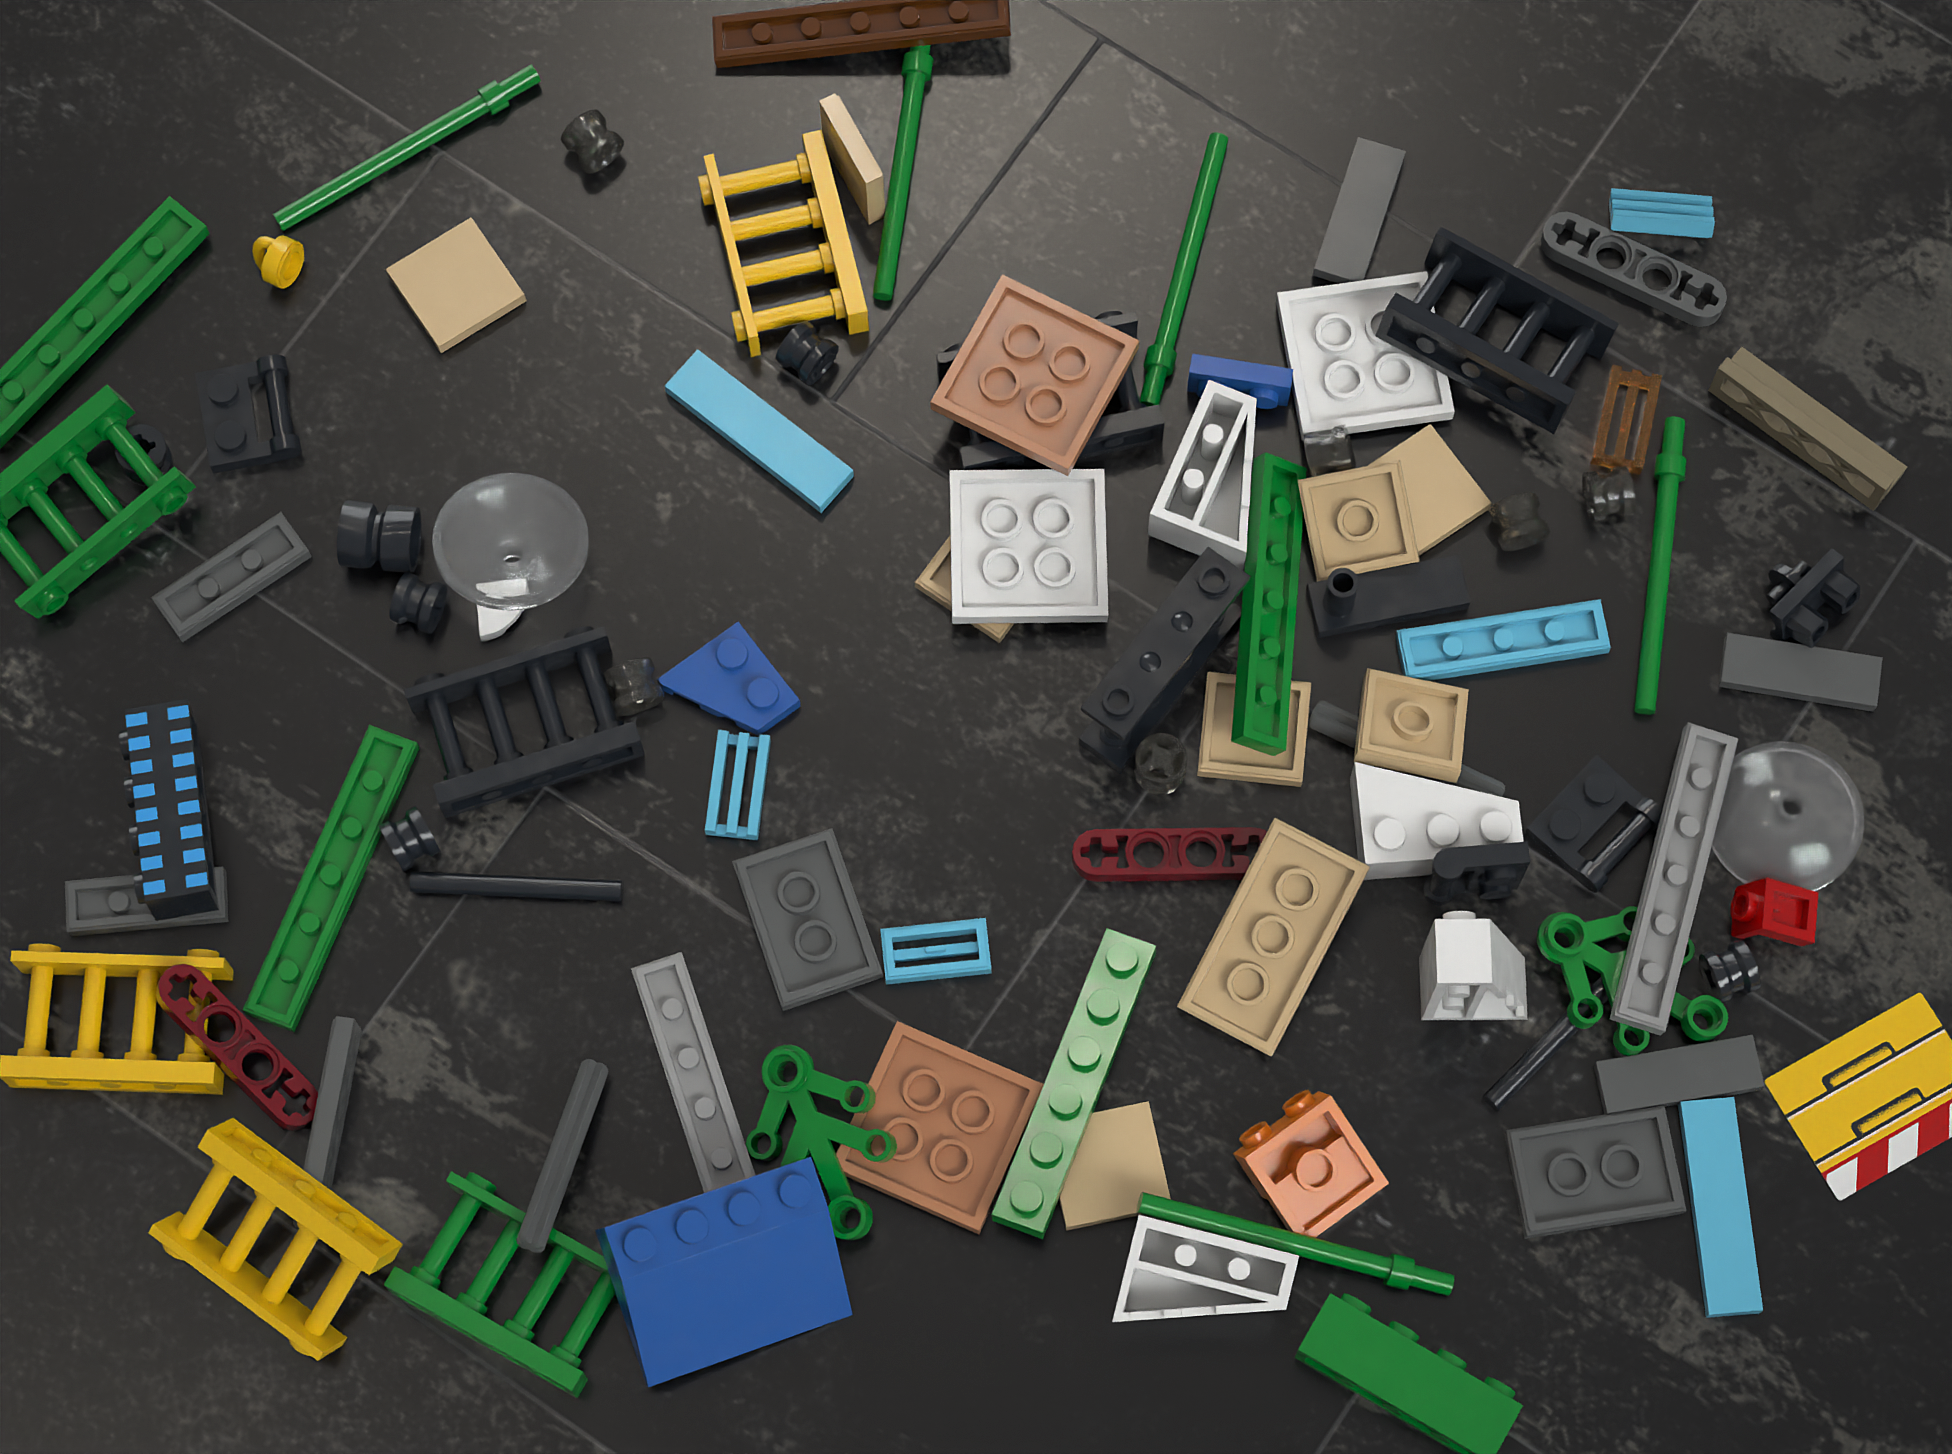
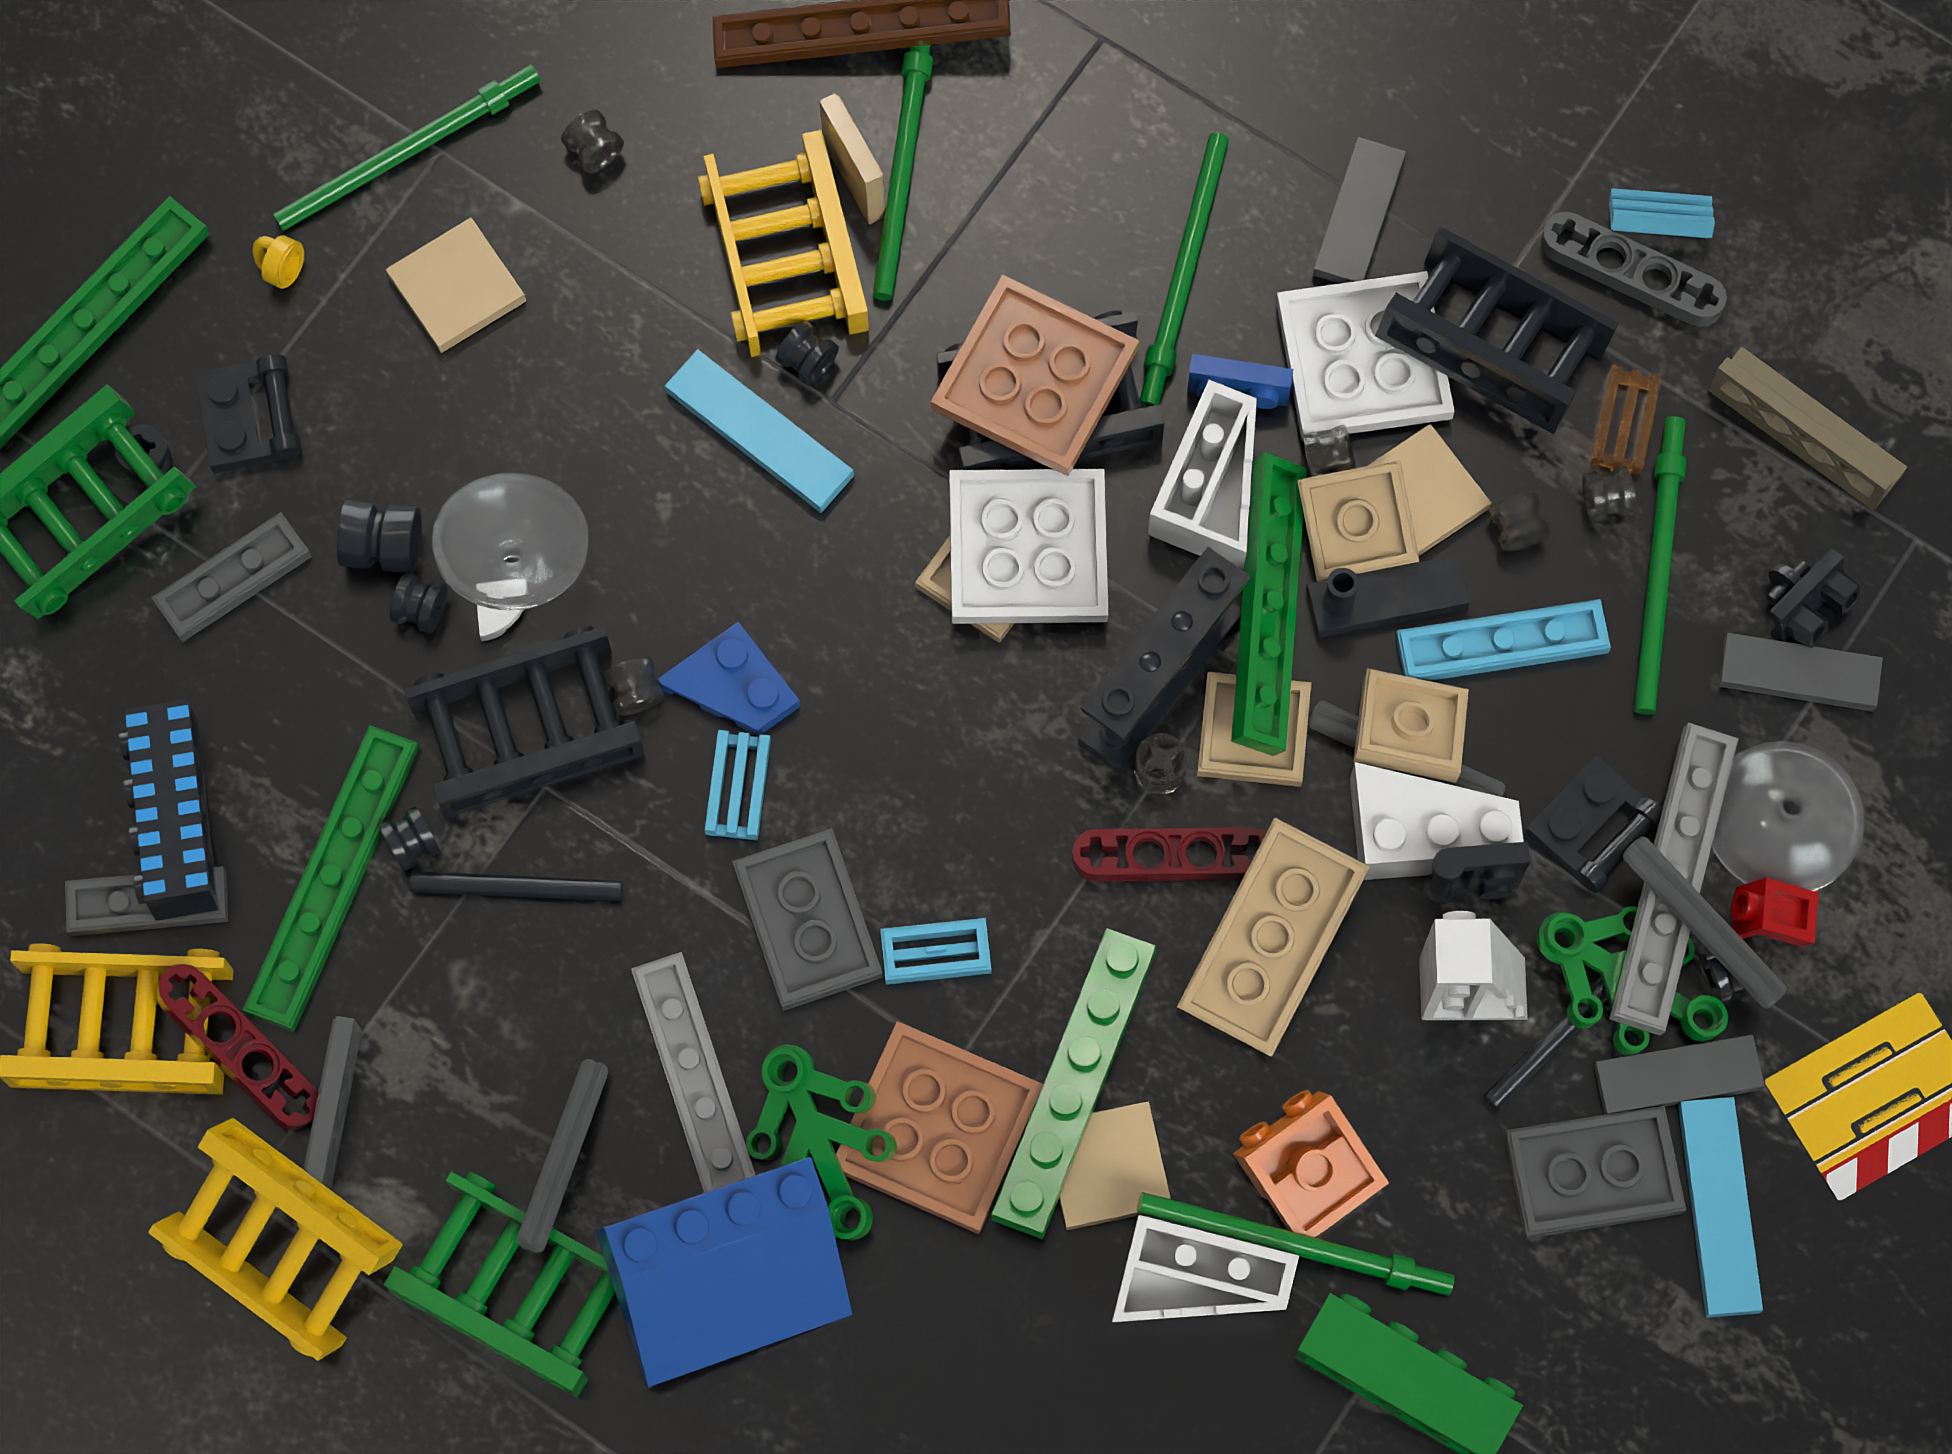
none -> dark grey axle [1623,837,1787,1009]

